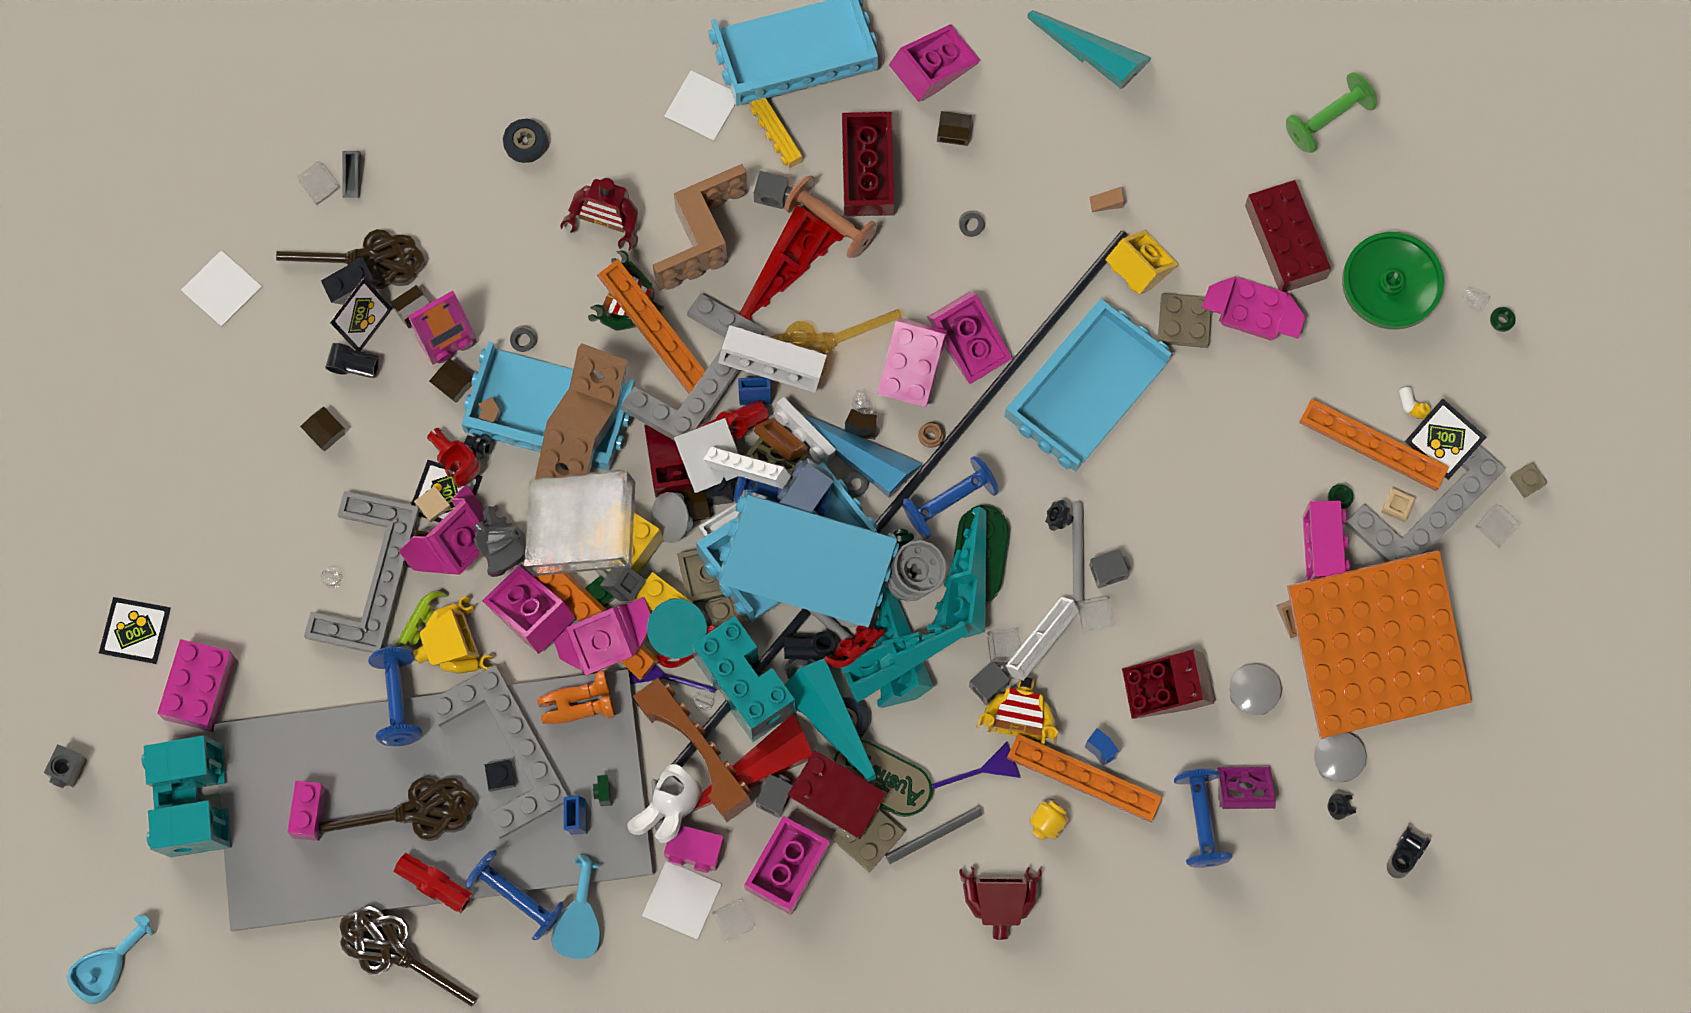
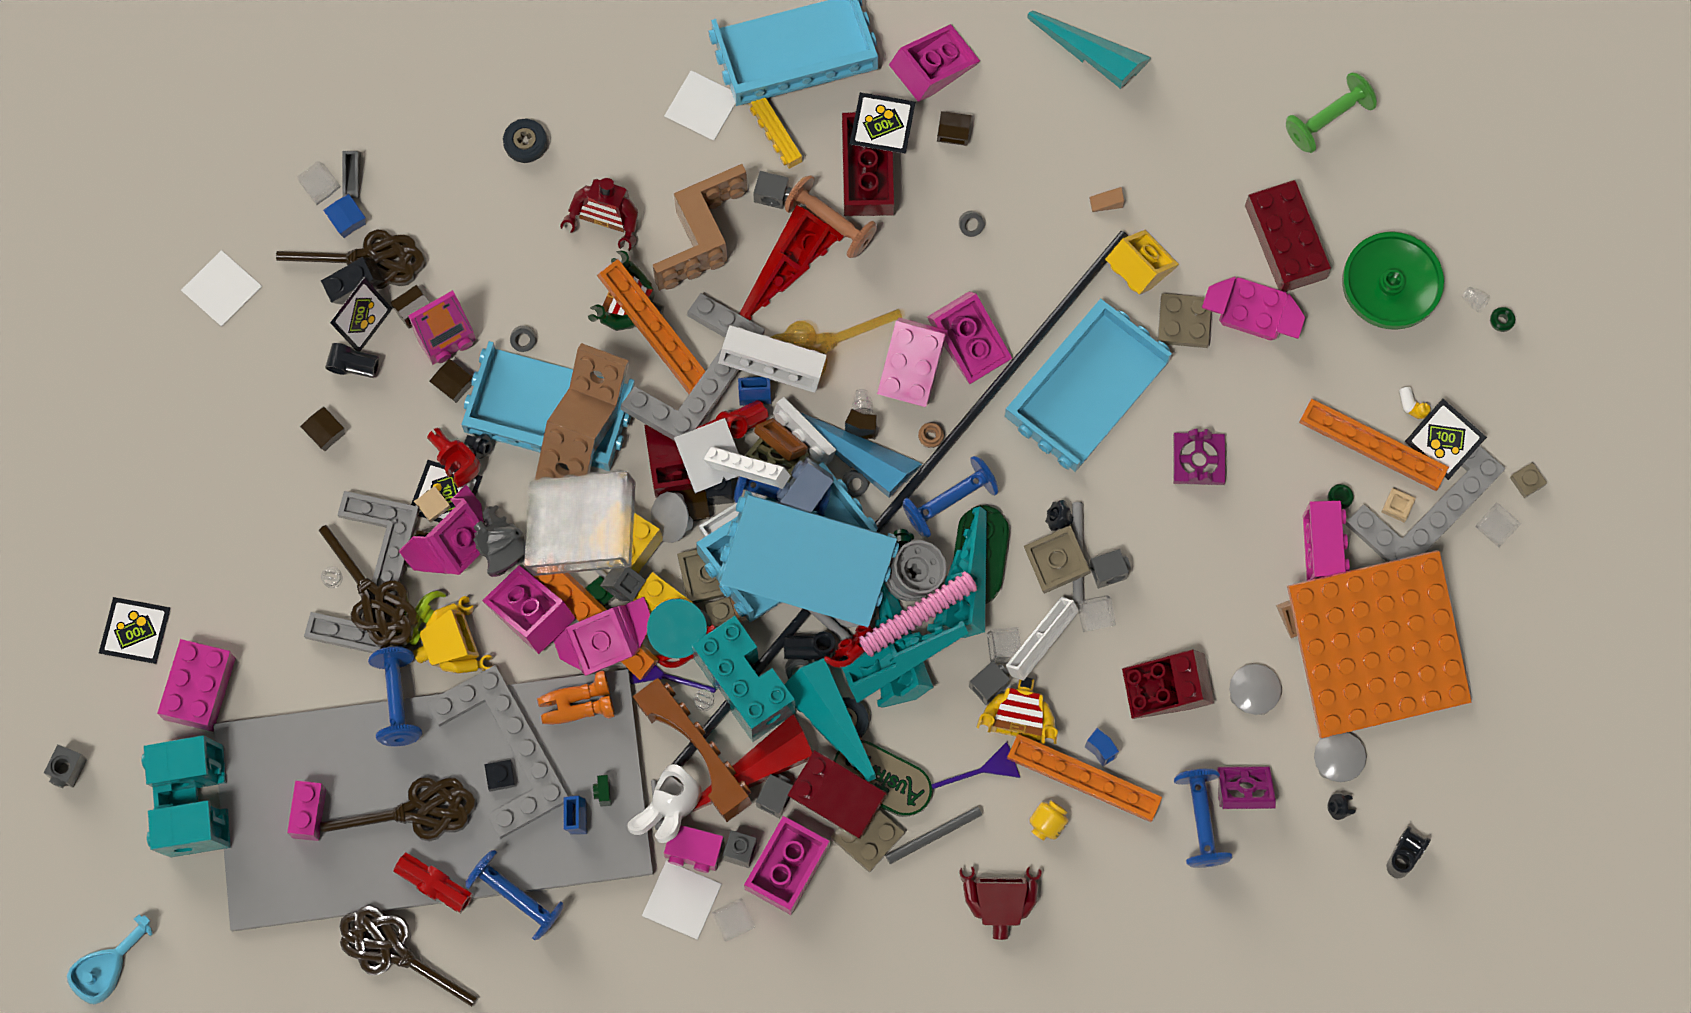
medium nougat piece [478,397,501,424] -> none
medium azure piece [551,855,600,959] -> none
none -> dark brown piece [319,525,419,648]
none -> blue piece [323,194,366,238]
none -> dark grey brick [723,830,757,868]
none -> sticker [850,92,916,154]
none -> bright pink piece [859,571,977,657]
none -> dark tan plate [1024,525,1091,594]
none -> magenta piece [1173,429,1225,485]

